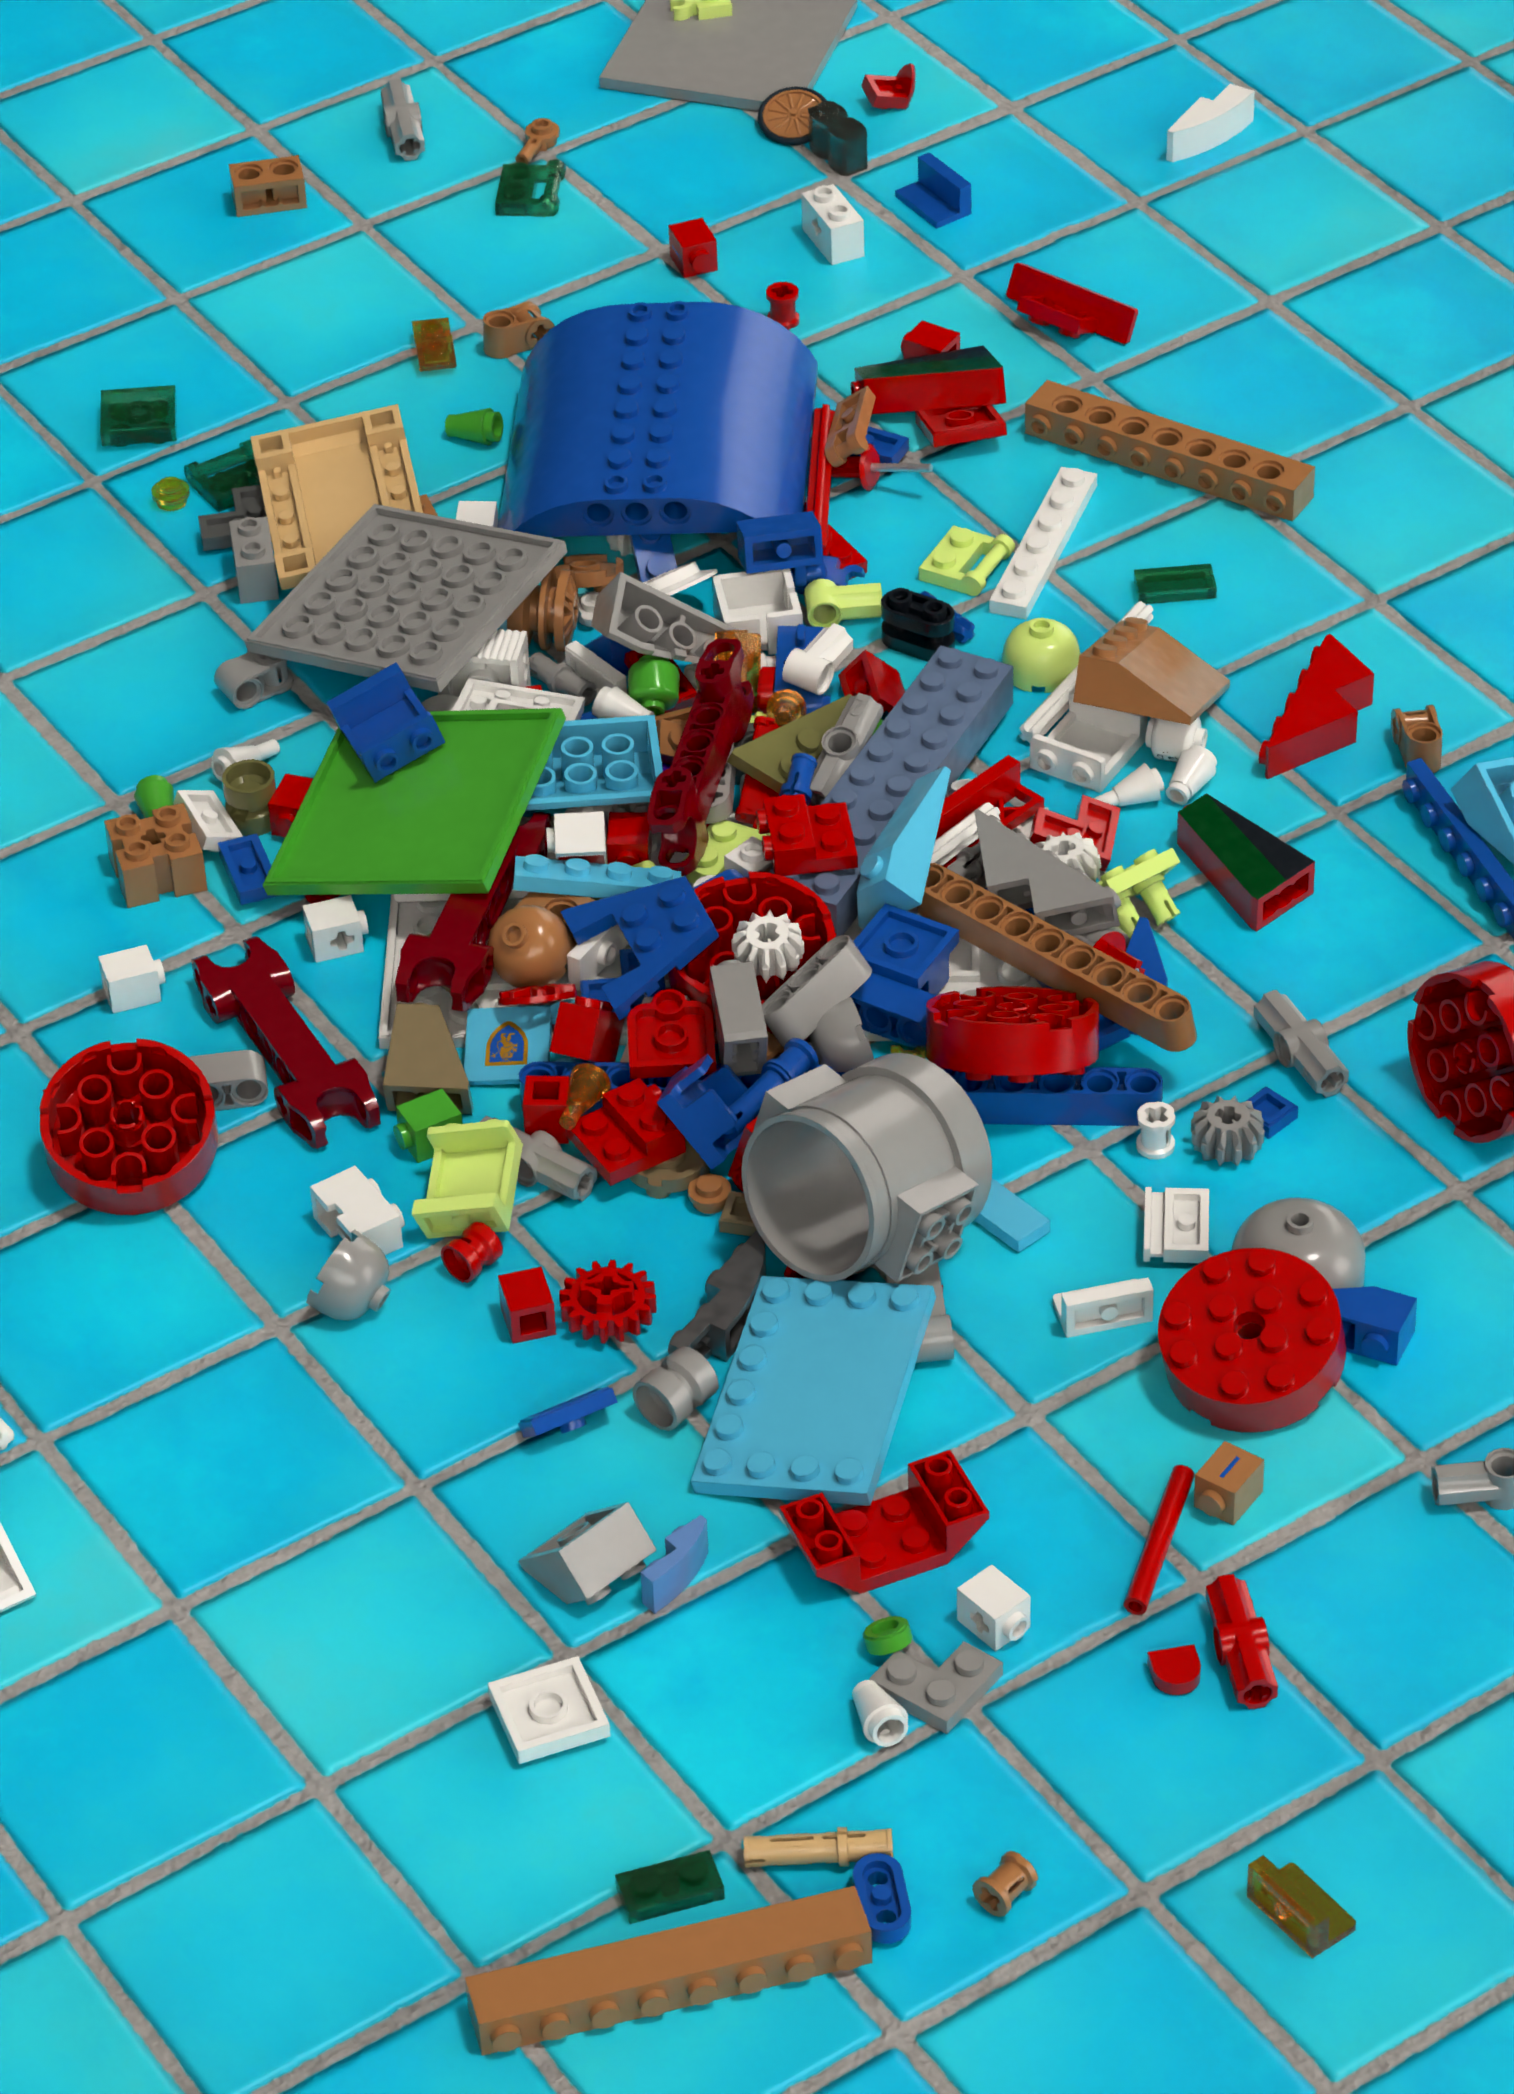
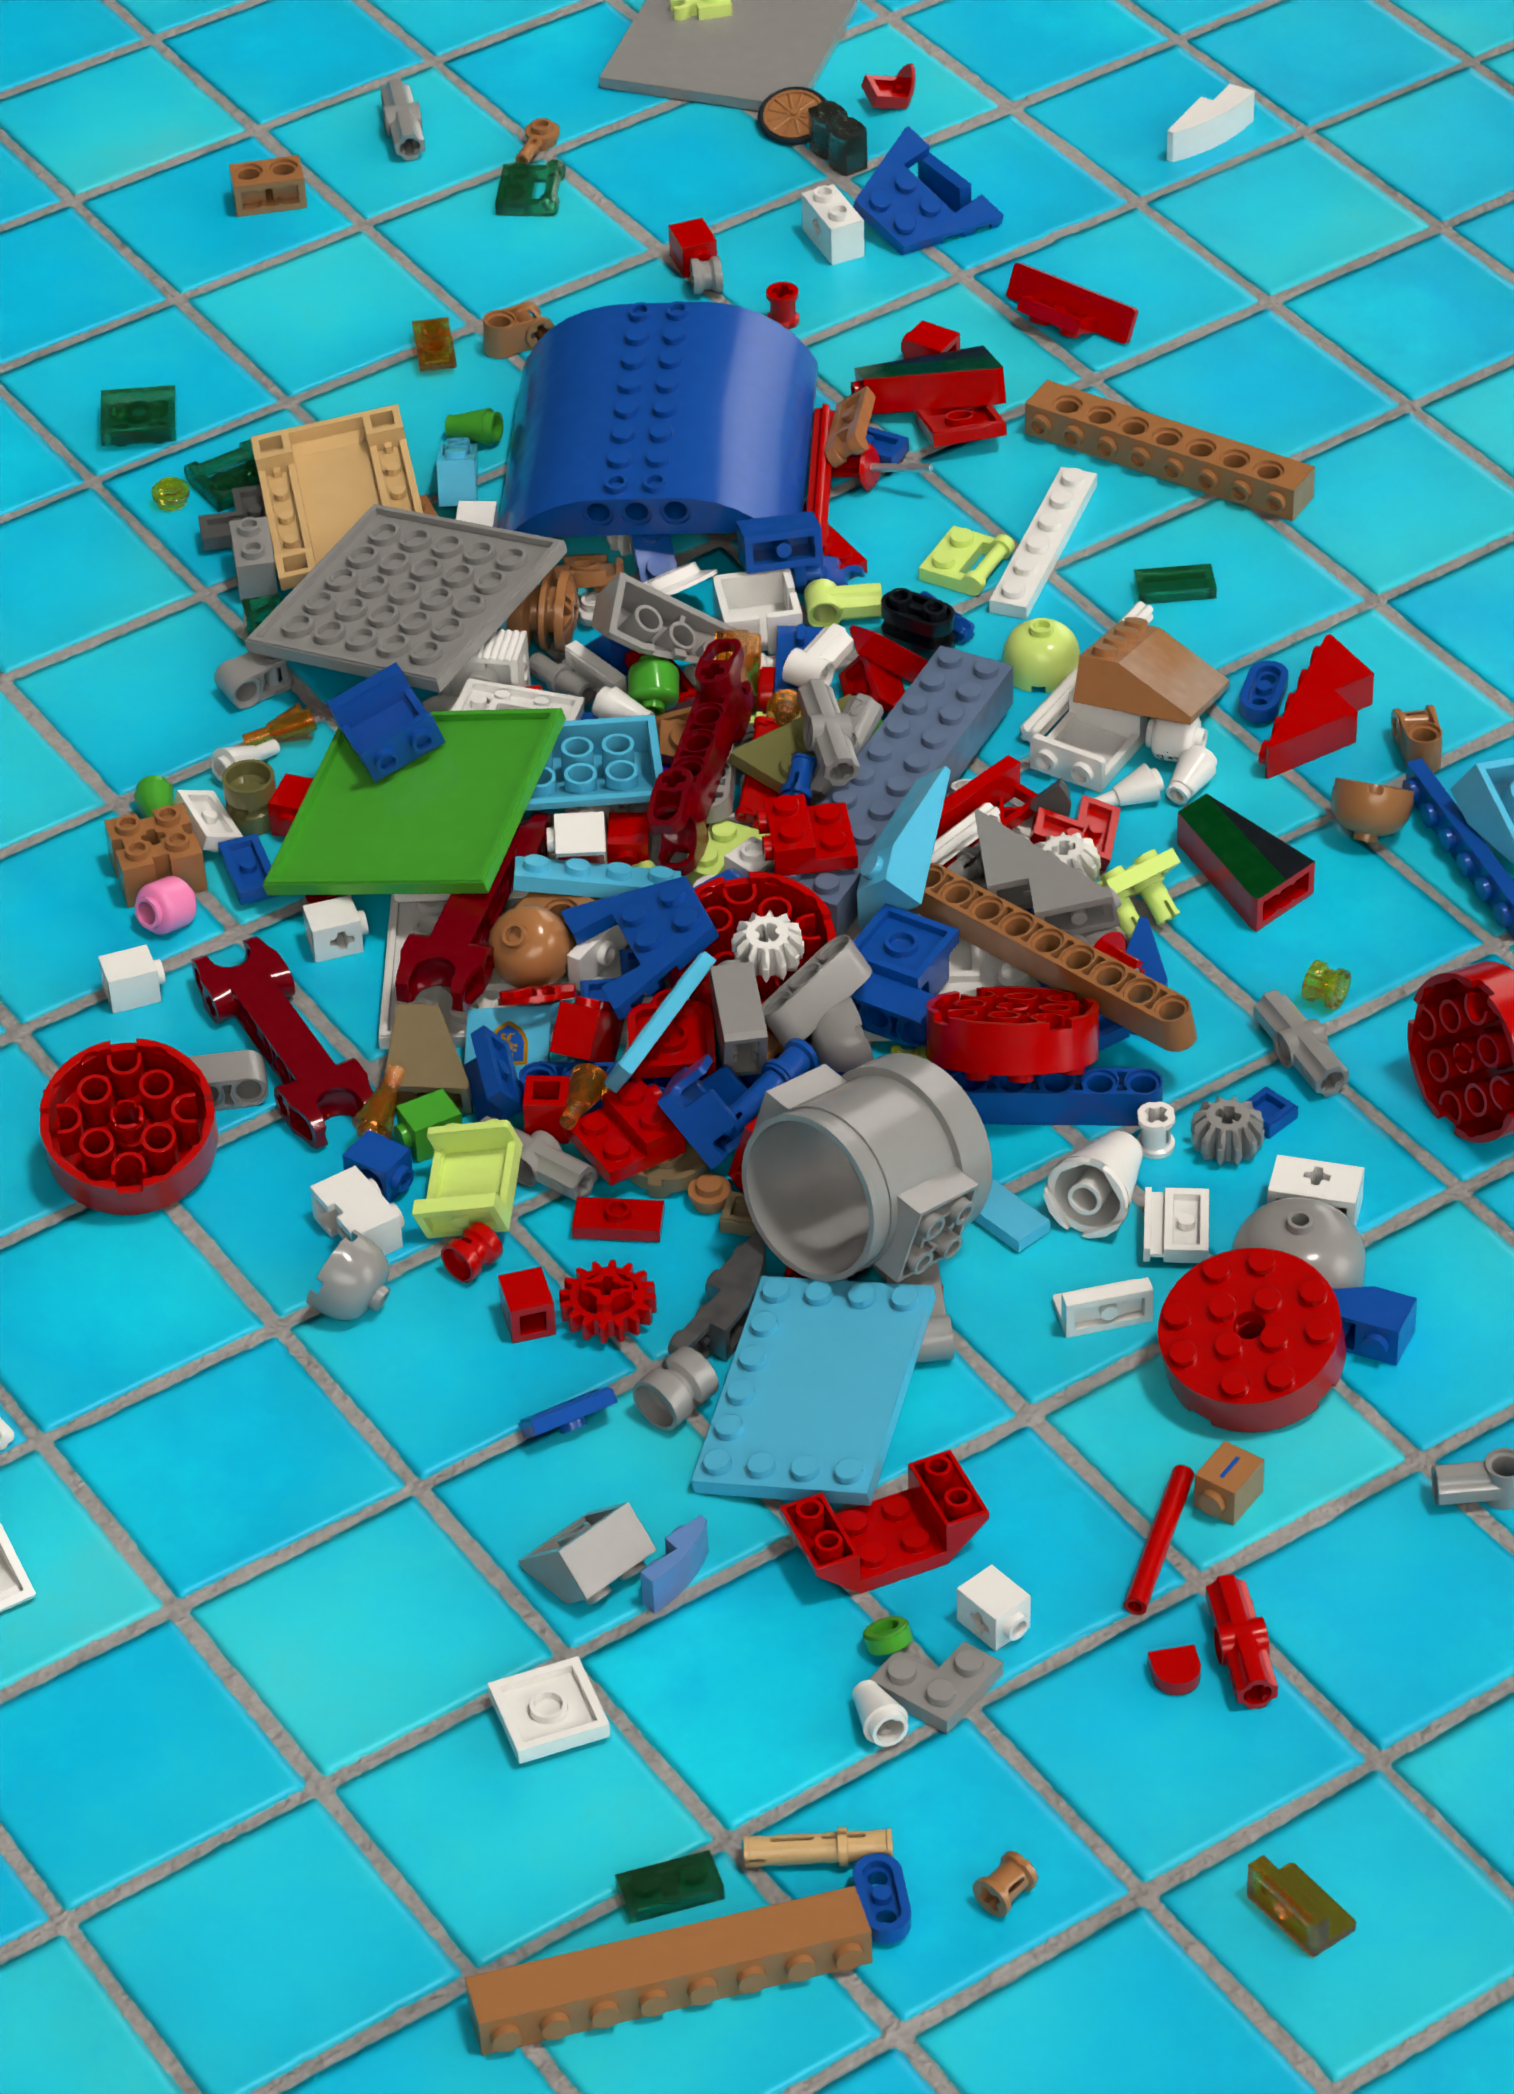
none -> bright pink head [135,876,197,935]
none -> clear green slope [241,593,281,637]
none -> clear orange cone [242,702,317,746]
none -> blue brick [342,1130,414,1204]
none -> clear orange cone [351,1064,405,1139]
none -> medium azure slope [436,437,478,507]
none -> blue panel [463,1025,523,1122]
none -> red plate [572,1197,665,1242]
none -> medium azure tile [604,951,716,1093]
none -> light grey wheel [690,256,723,295]
none -> light grey piece [796,679,860,786]
none -> red slope [849,625,928,683]
none -> blue wing [853,126,1004,255]
none -> dark grey tile [1029,778,1071,817]
none -> white cone [1044,1131,1143,1239]
none -> blue plate [1239,661,1289,724]
none -> white brick [1267,1154,1365,1226]
none -> clear yellow wheel [1301,959,1351,1010]
none -> medium nougat cylinder [1331,778,1415,843]

